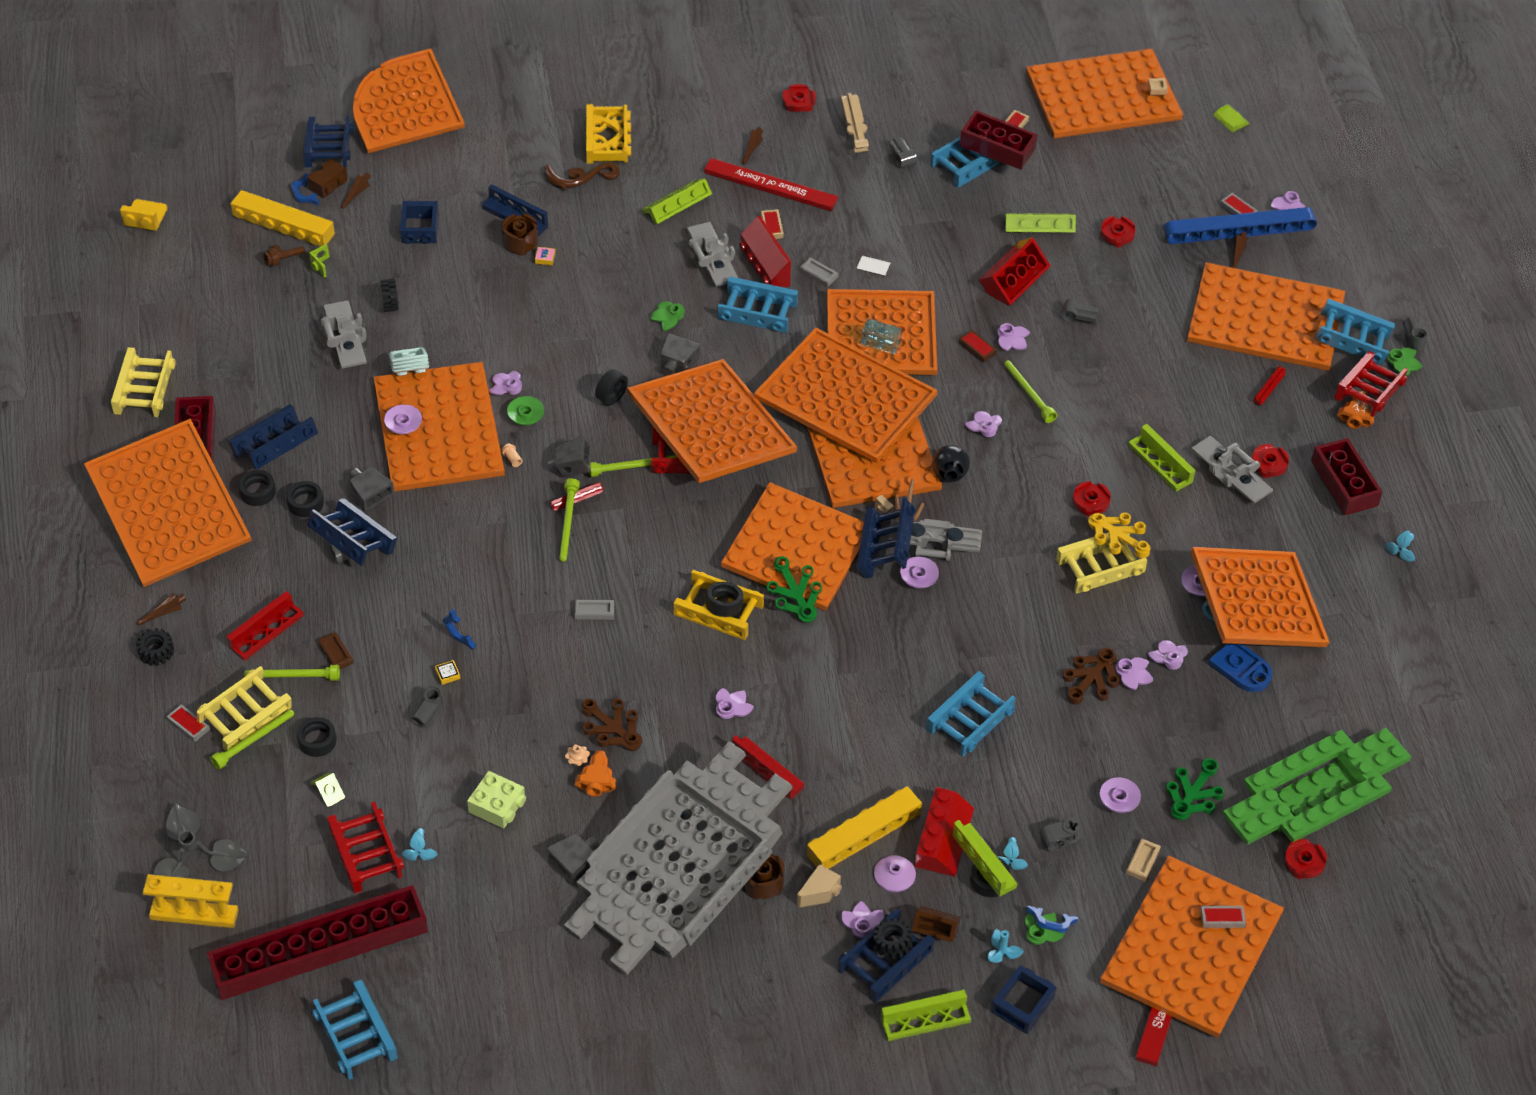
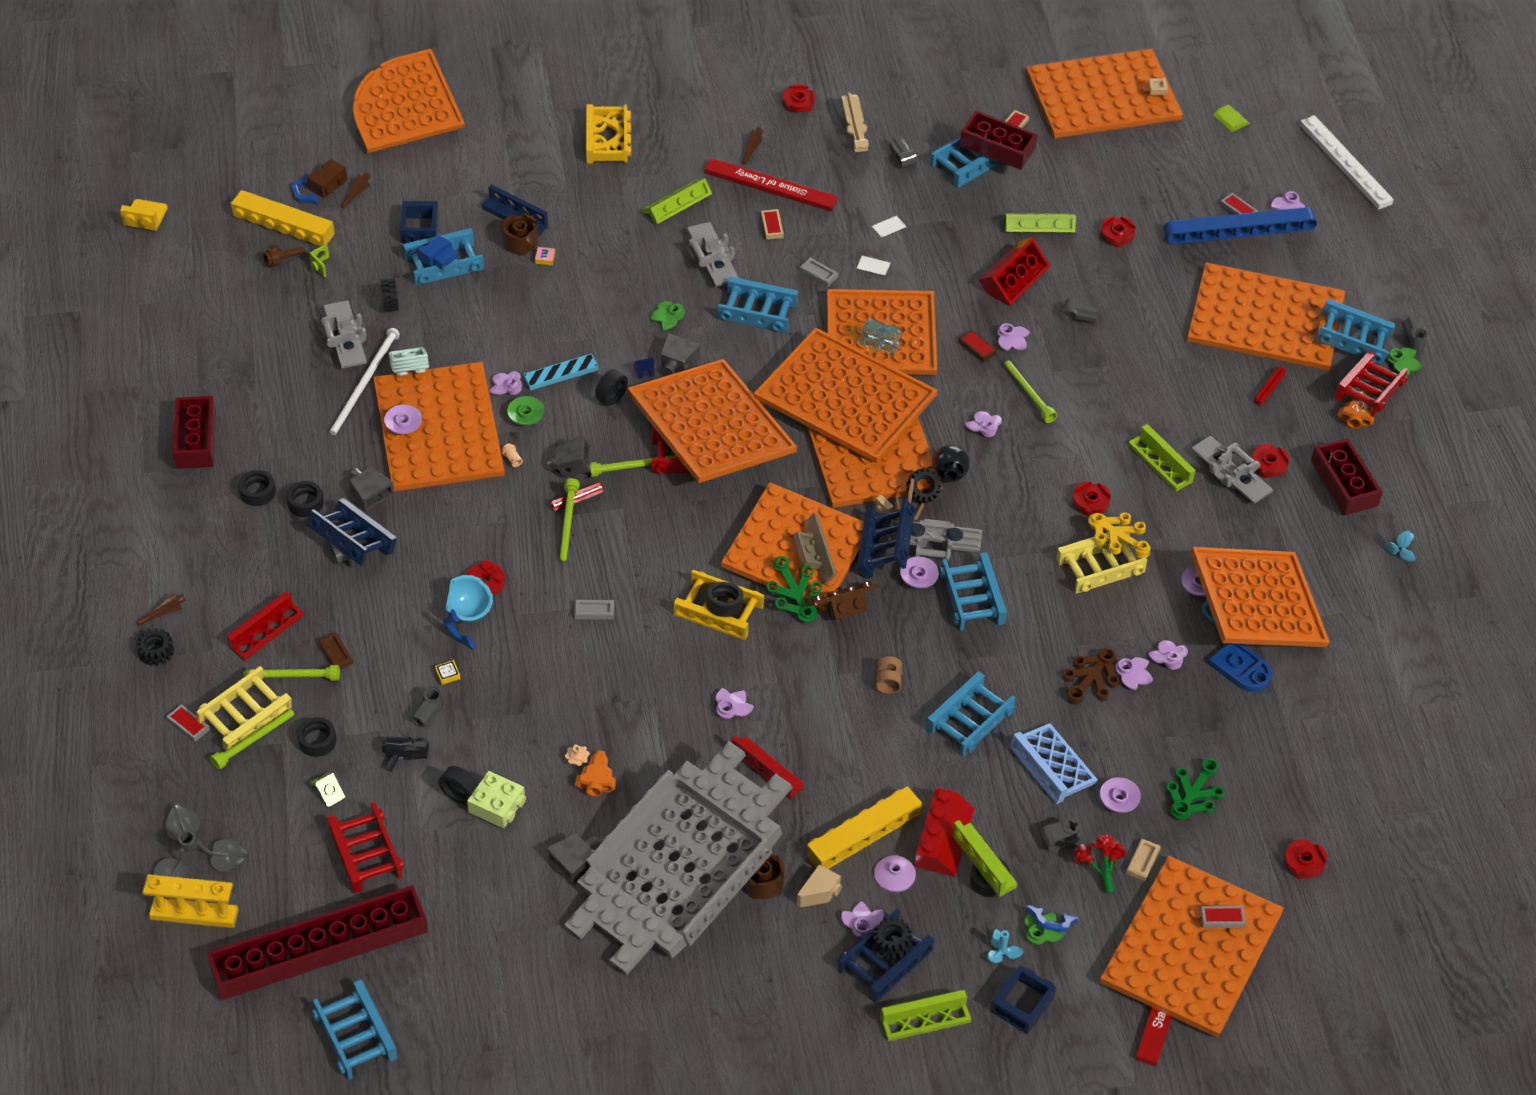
orange plate [84,419,252,587] -> none
light yellow fence [111,347,175,418] -> none
dark blue fence [228,404,318,470] -> none
dark blue fence [304,116,354,168] -> none
medium azure plant [401,828,438,861] -> none
reddish brown plant [544,162,620,190] -> none
reddish brown plant [581,698,642,751] -> none
red slope [739,216,791,288] -> none
reddish brown brick [912,905,961,942] -> none
medium azure plant [998,837,1028,870] -> none
bright green piece [1222,728,1411,845] -> none
reddish brown piece [1232,232,1249,268] -> none
none -> white bar [330,328,400,435]
none -> black piece [382,737,429,772]
none -> dark azure fence [403,228,484,285]
none -> blue piece [417,234,458,270]
none -> black tyre [438,766,479,804]
none -> medium azure cylinder [445,575,493,623]
none -> red plate [466,560,505,596]
none -> medium azure tile [523,353,598,391]
none -> clear blue tile [633,358,655,379]
none -> dark tan bracket [793,513,836,584]
none -> reddish brown bracket [805,581,879,620]
none -> white sticker [872,216,906,237]
none -> medium nougat wheel [876,656,902,694]
none -> black tyre [906,468,942,503]
none -> dark azure fence [939,552,1007,631]
none -> light blue fence [1009,723,1098,804]
none -> red plant [1073,834,1126,894]
none -> white plate [1300,115,1394,210]

